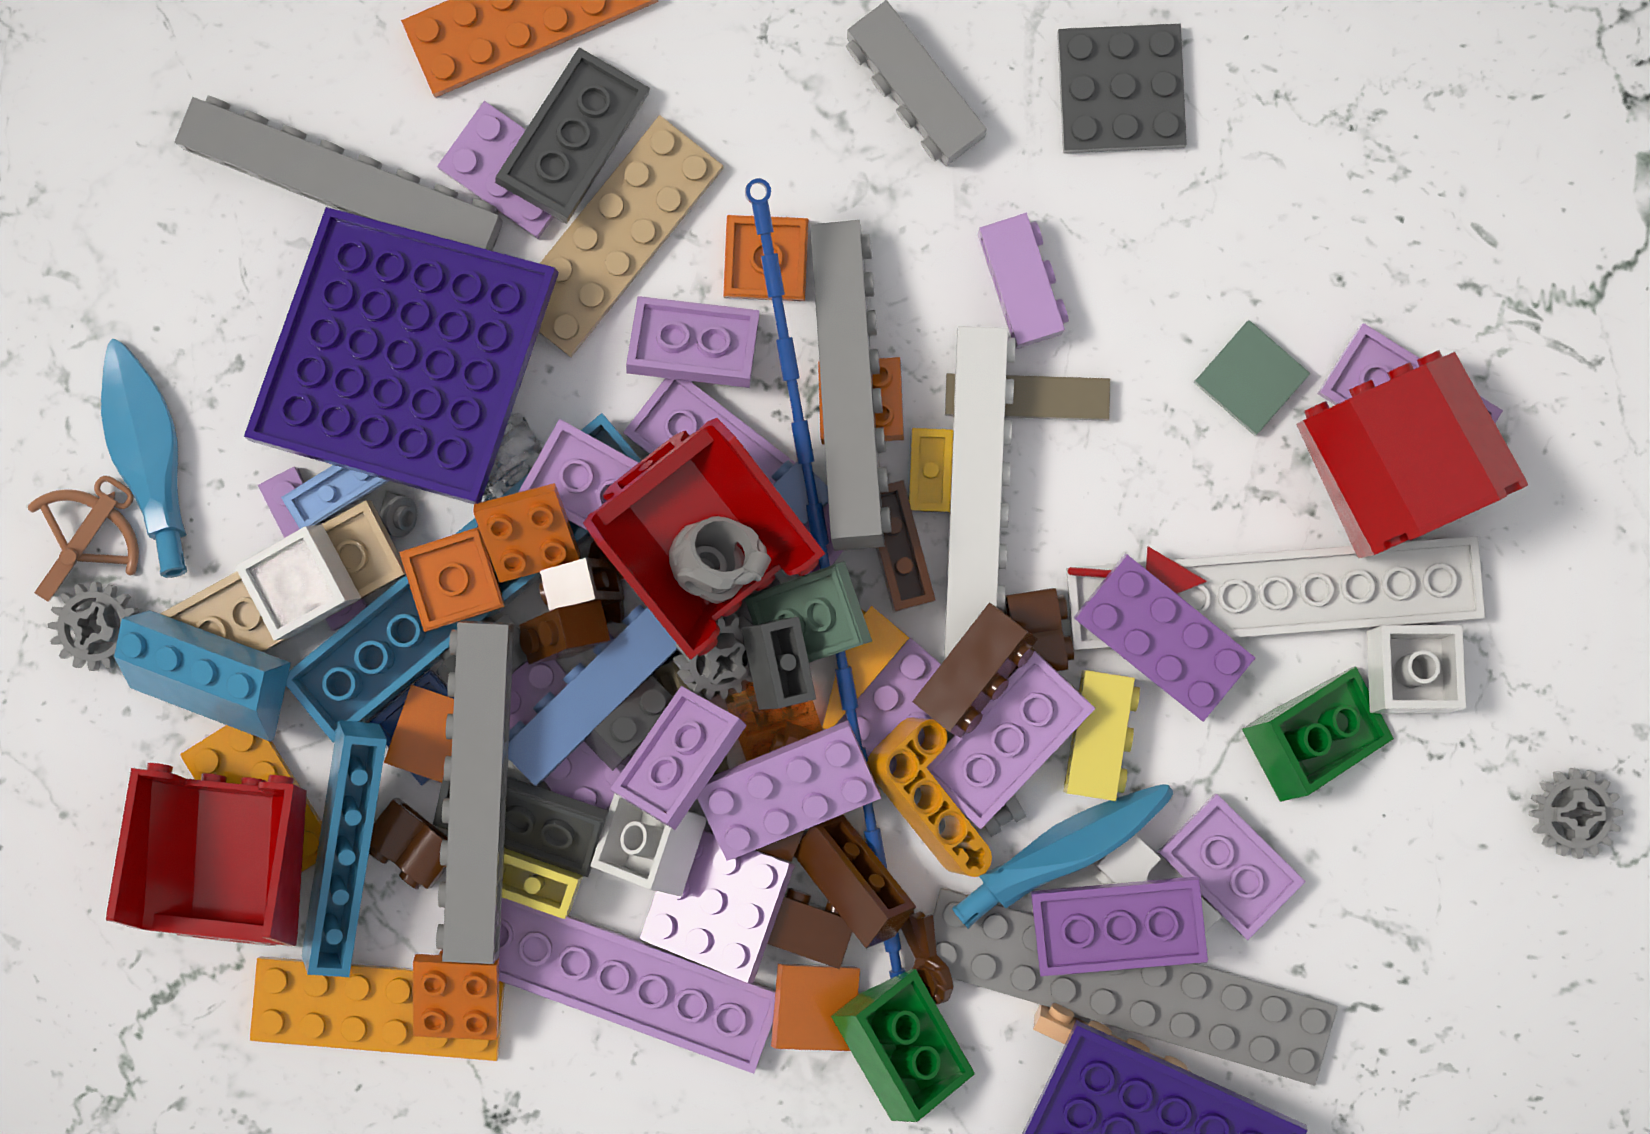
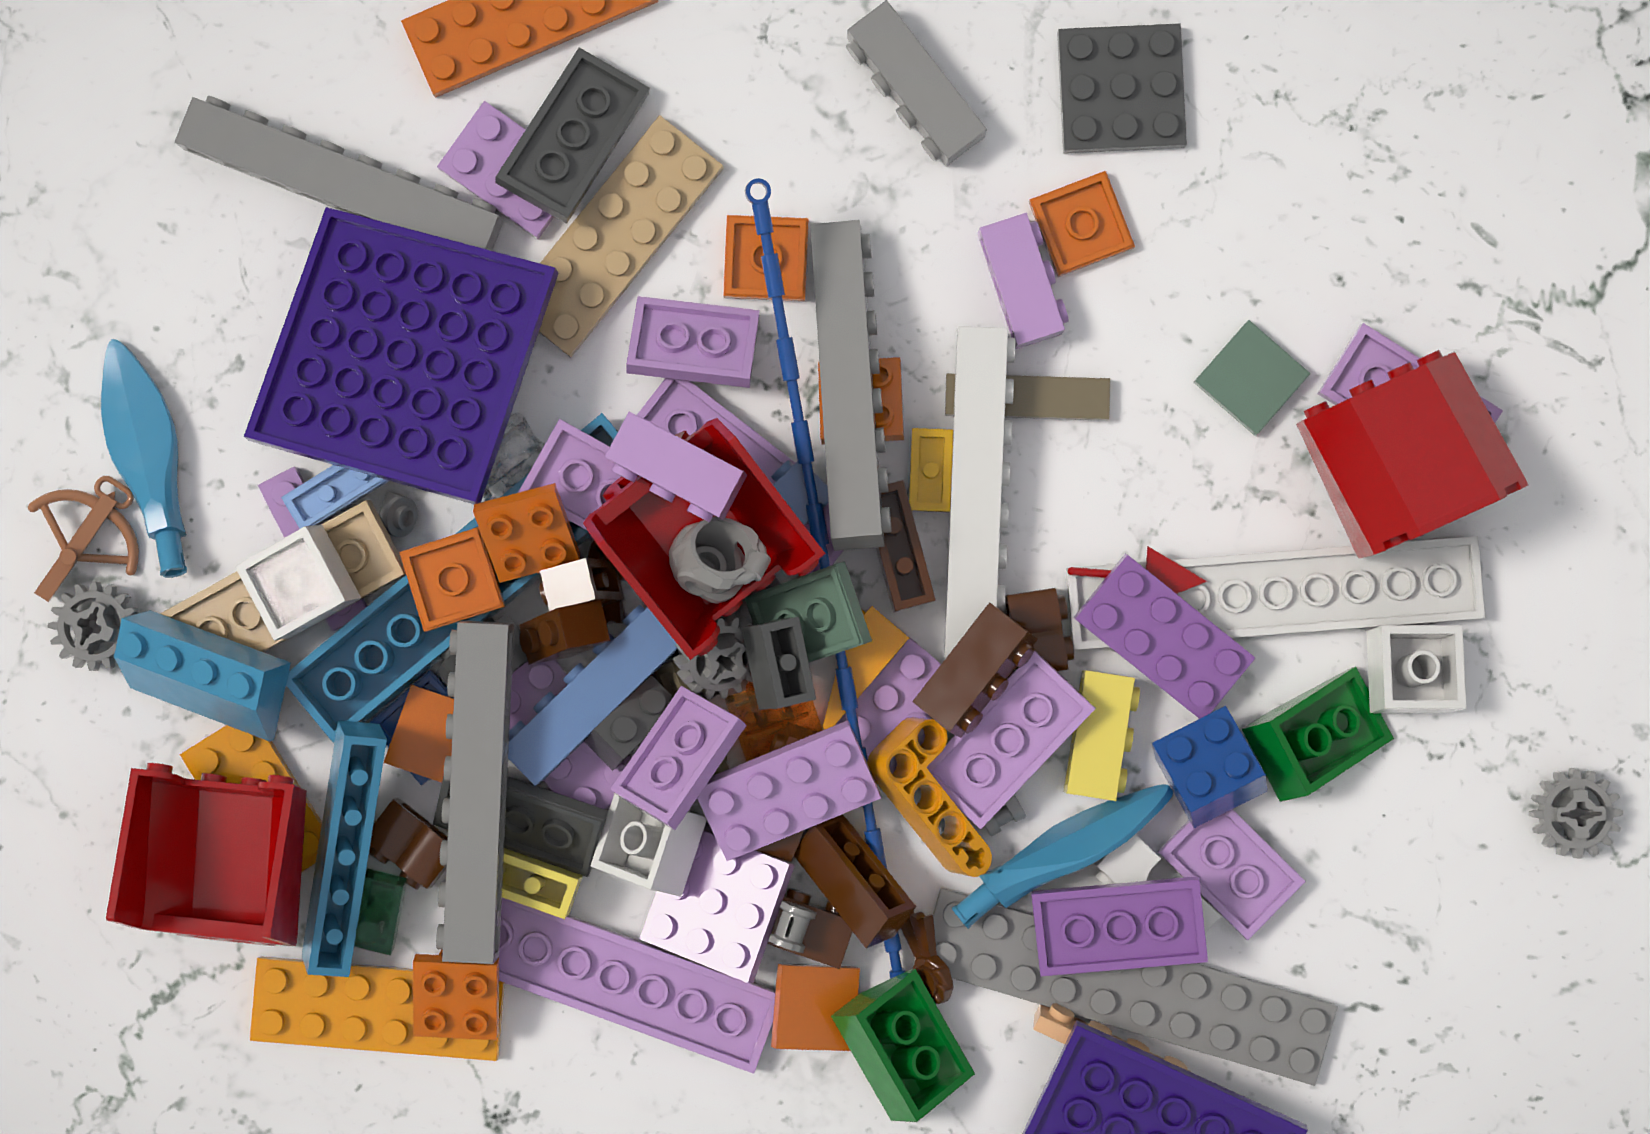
none -> clear green tile [354,868,407,956]
none -> lavender brick [605,411,747,523]
none -> light grey bush [768,900,817,953]
none -> orange tile [1029,171,1135,277]
none -> blue brick [1152,706,1268,828]

